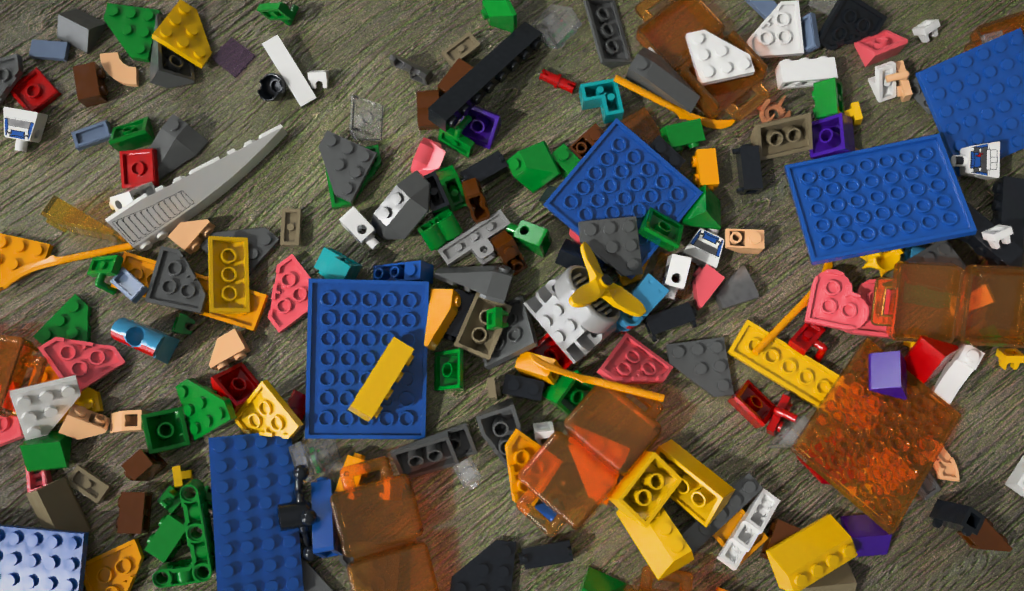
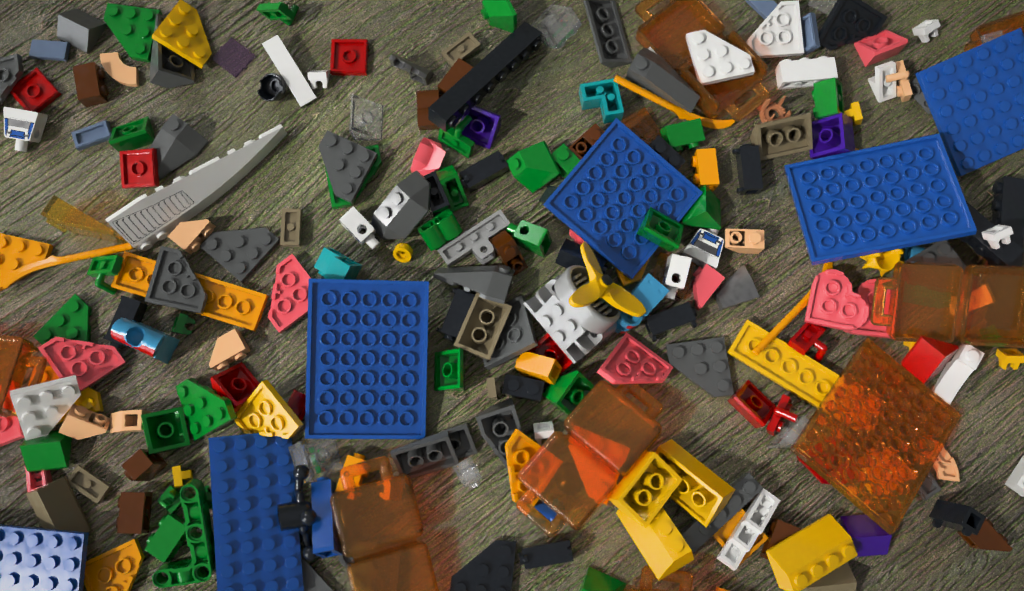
white torso [109,181,156,212] -> none
sand blue tile [110,267,149,304] -> none
yellow slope [208,236,250,315] -> none
yellow wedge [347,337,414,422] -> none
blue slope [373,260,434,284] -> none
light orange slope [424,289,461,351] -> none
reddish brown brick [462,177,490,223] -> none
green tile [487,307,509,331] -> none
light orange piece [530,352,665,402] -> none
red pin [539,69,577,94] -> none
dark grey plate [578,216,643,277] -> none
slope [868,351,907,400] -> none
white torso [951,142,1000,180] -> none
none -> black brick [103,295,148,349]
none -> red tile [330,39,369,76]
none -> yellow tile [393,243,413,263]

